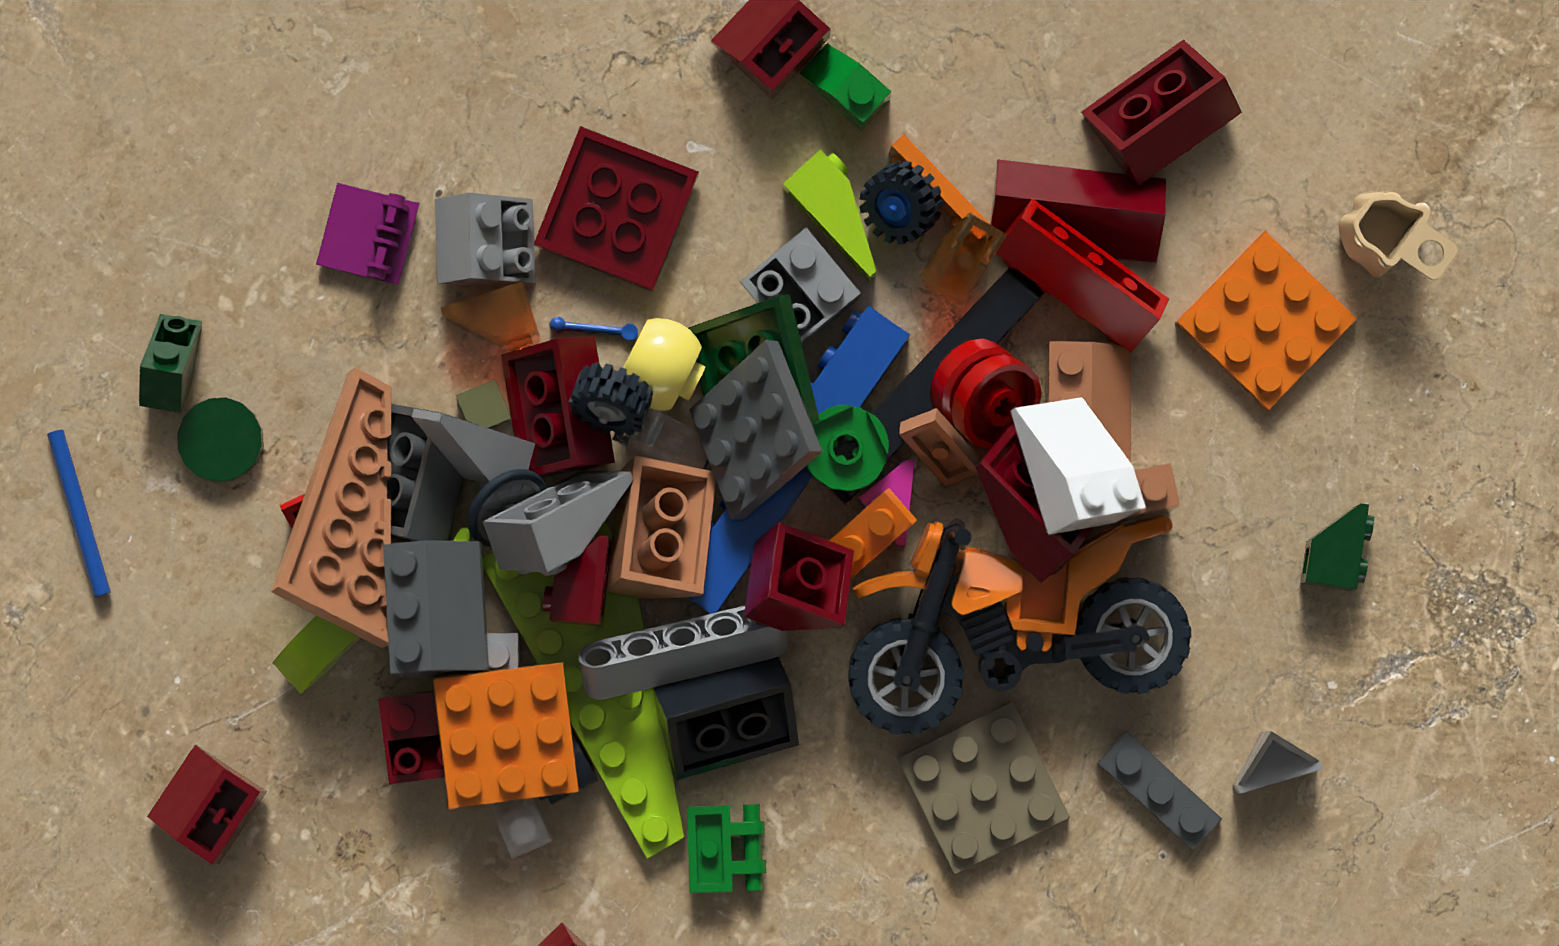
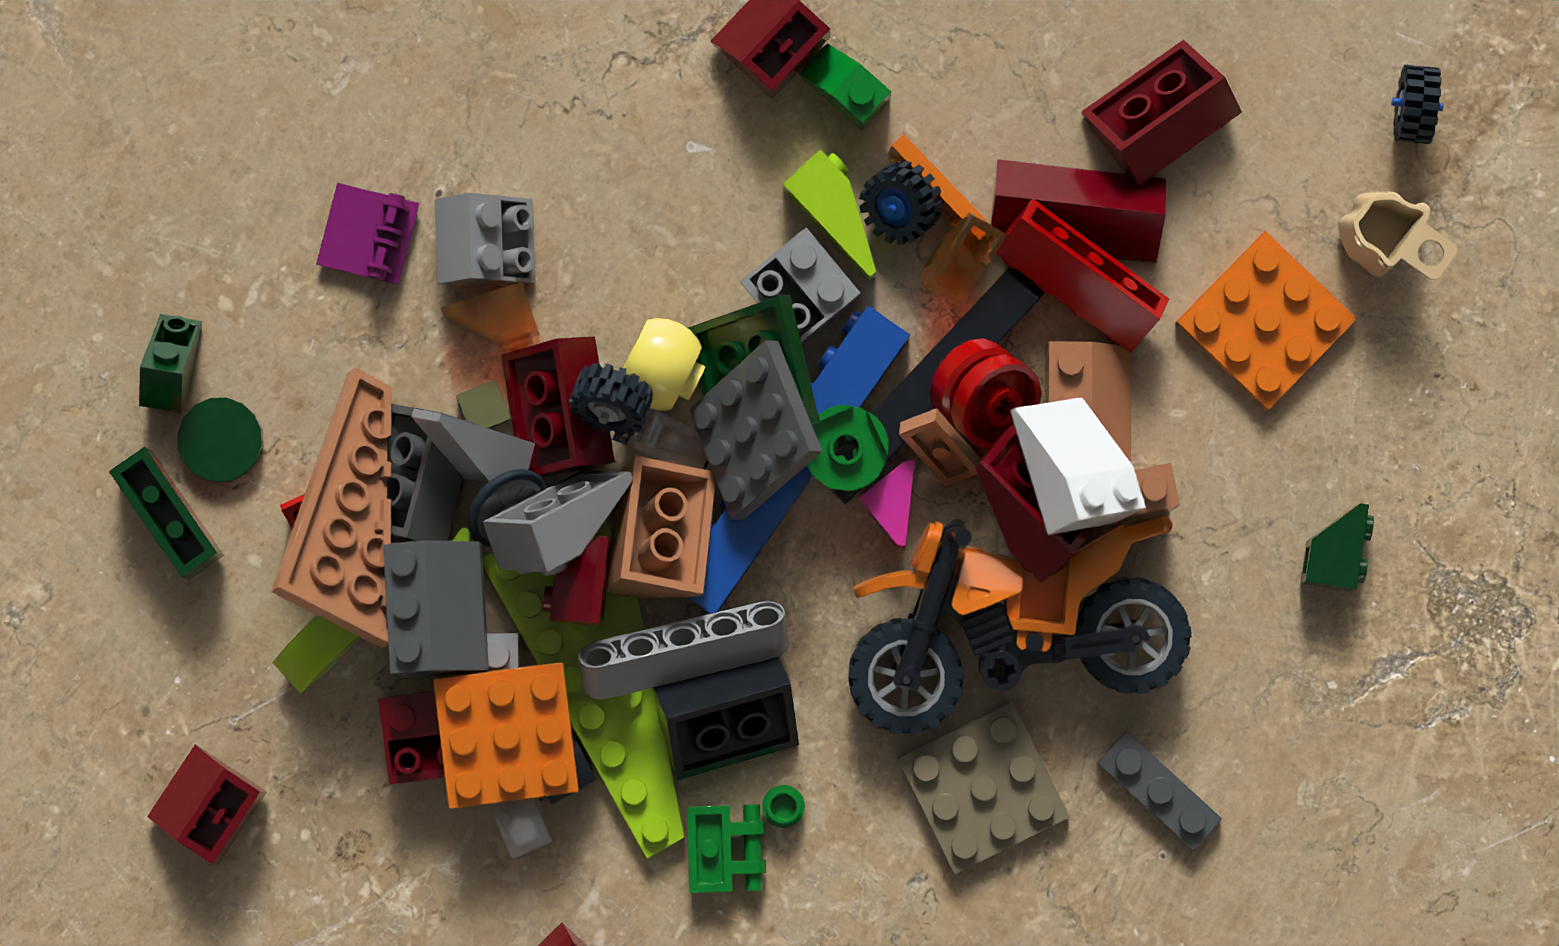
blue bar [47,429,111,597] -> none
dark red plate [534,126,699,292] -> none
blue hinge [549,317,638,341] -> none
dark red slope [744,522,854,631] -> none
orange plate [829,488,917,579] -> none
light grey slope [1233,731,1322,794] -> none
none -> dark green brick [109,447,224,580]
none -> green plate [762,785,805,828]
none -> black wheel [1391,64,1444,144]

